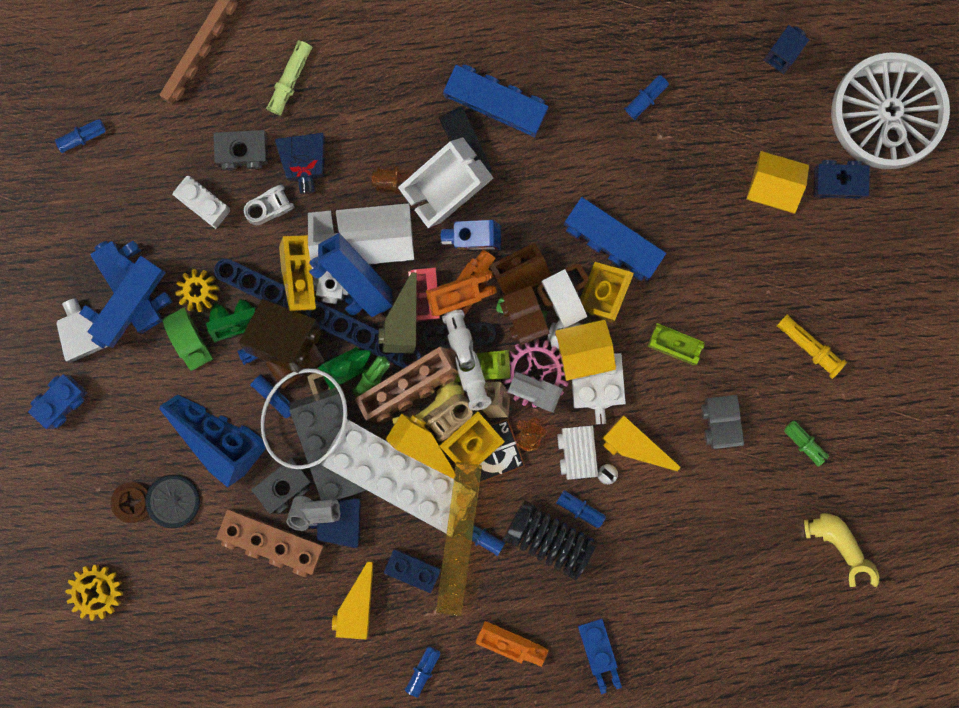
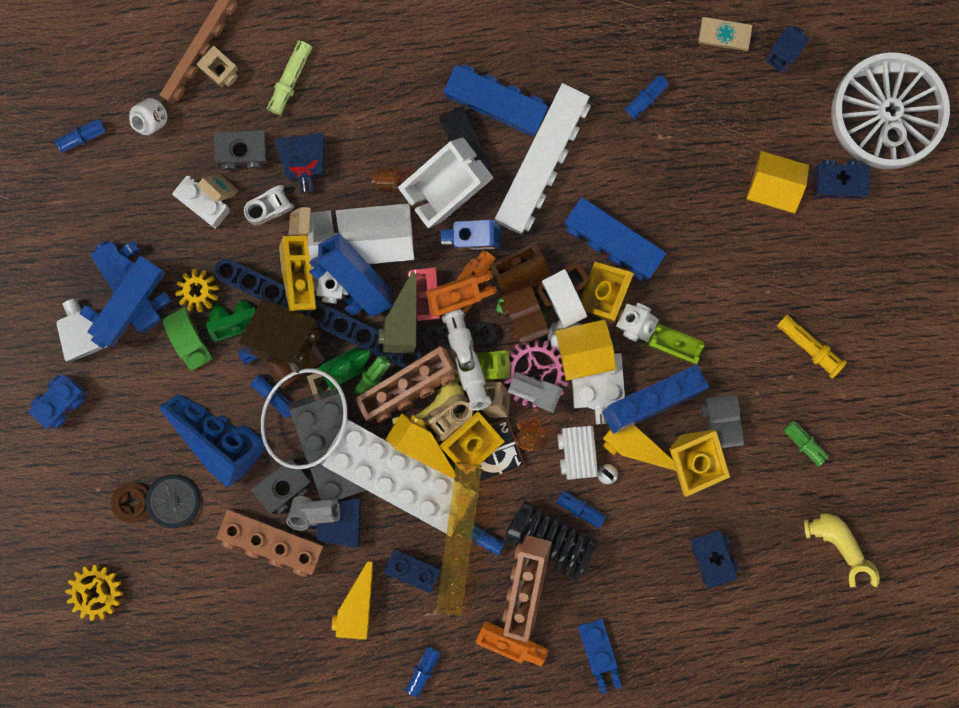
none -> white head [129,98,167,135]
none -> tan brick [197,46,238,88]
none -> tan tile [197,174,239,202]
none -> tan tile [288,207,311,236]
none -> white brick [495,83,591,235]
none -> nougat brick [502,535,552,642]
none -> blue brick [602,365,709,435]
none -> white brick [616,303,659,342]
none -> yellow slope [670,430,730,497]
none -> dark blue brick [689,529,739,589]
none -> tan tile [698,17,752,51]

